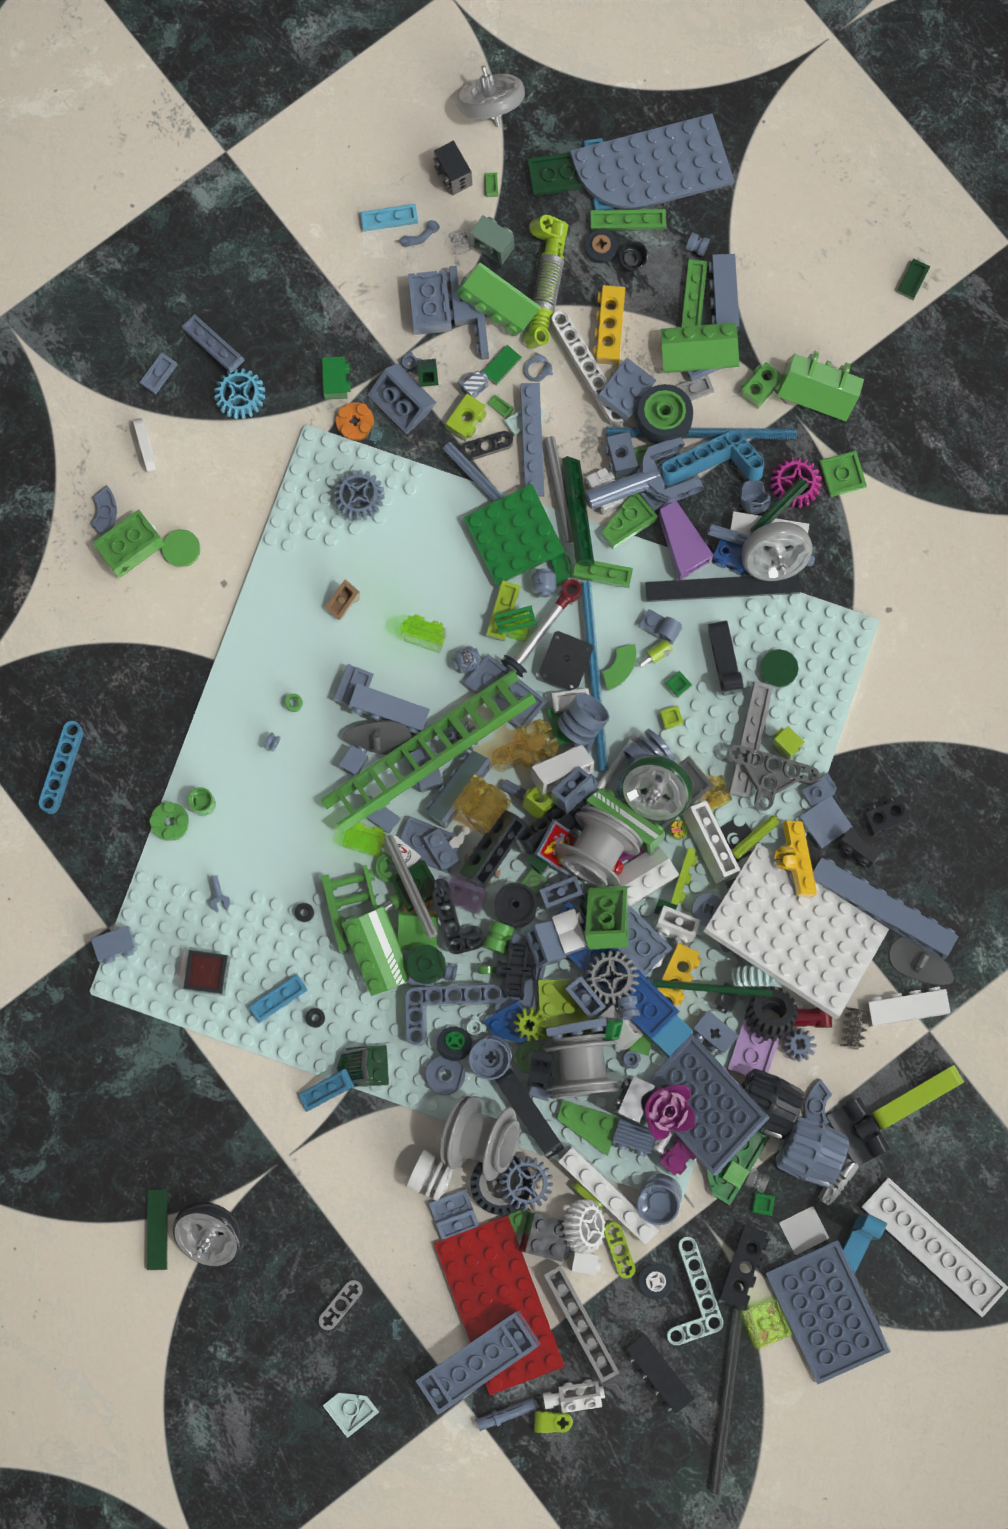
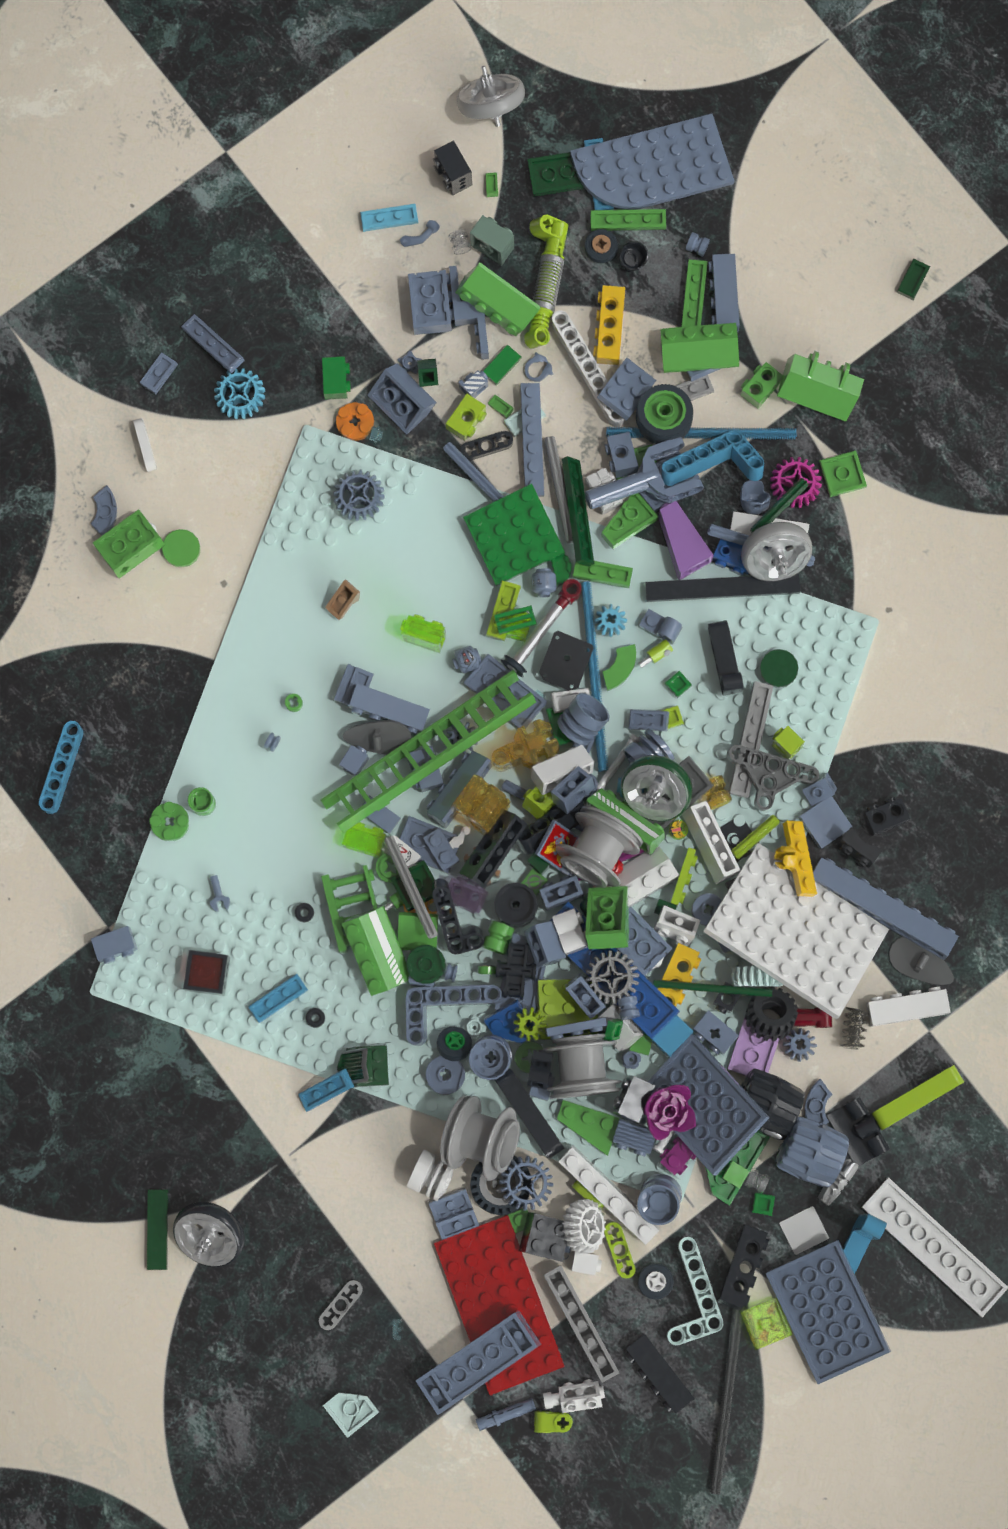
none -> medium azure gear [594,604,627,637]
none -> sand blue plate [629,709,669,731]

